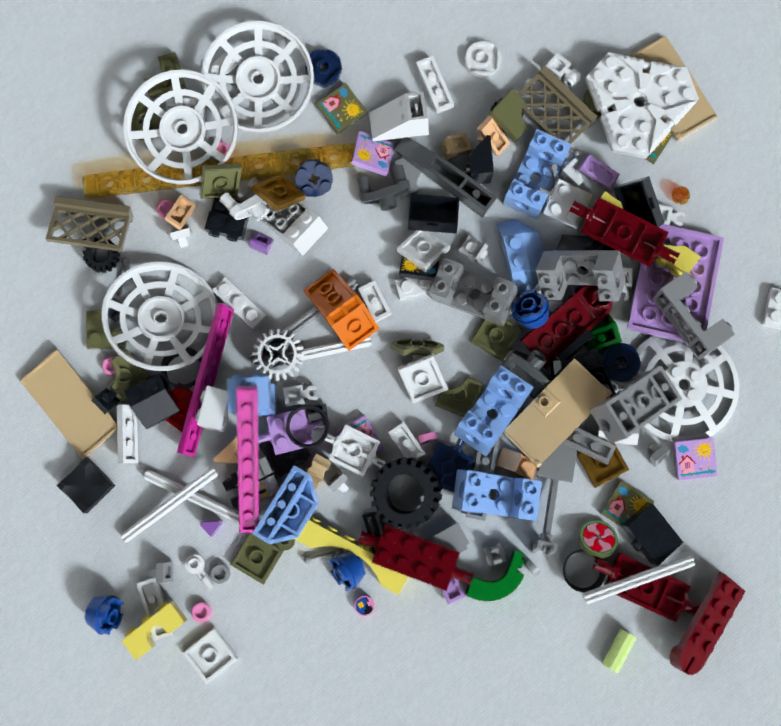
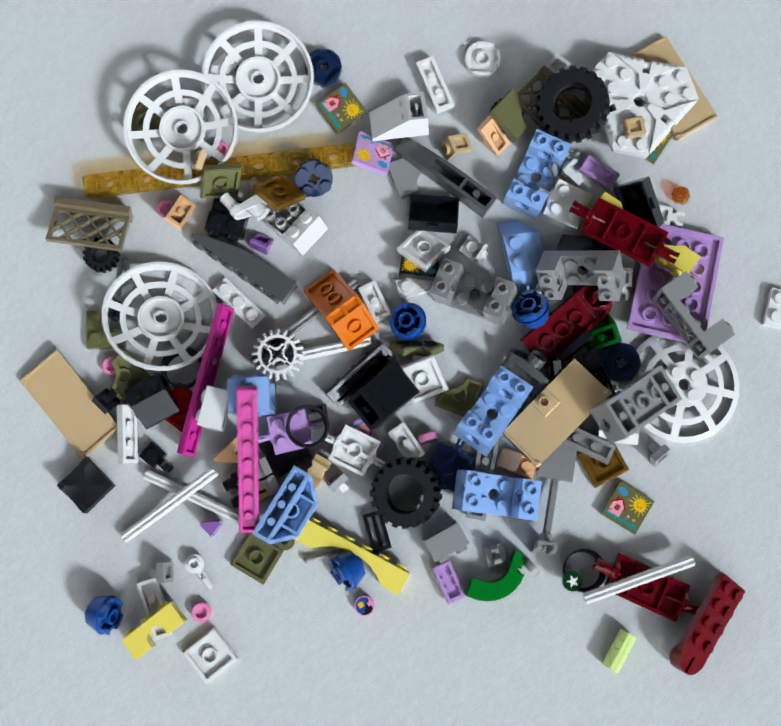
olive plate [145,52,186,98] -> none
white tile [170,227,192,248] -> none
light grey tile [210,563,231,584] -> none
white plate [283,385,318,408] -> none
dark grey connector [357,164,411,211] -> none
dark red plate [358,525,474,591] -> none
black slope [464,135,494,184] -> none
olive tile [470,319,523,362] -> none
tile [578,520,618,558] -> none
black container [621,502,683,566] -> none
lavender tile [673,437,717,480] -> none
none -> black plate [139,441,174,473]
none -> dark grey slope [190,234,297,305]
none -> tan tile [192,149,208,171]
none -> black hinge [324,341,395,408]
none -> black slope [347,362,420,431]
none -> blue cone [389,303,426,340]
none -> black tyre [535,66,610,144]
none -> dark green tile [562,571,583,592]
none -> tan tile [622,116,647,139]

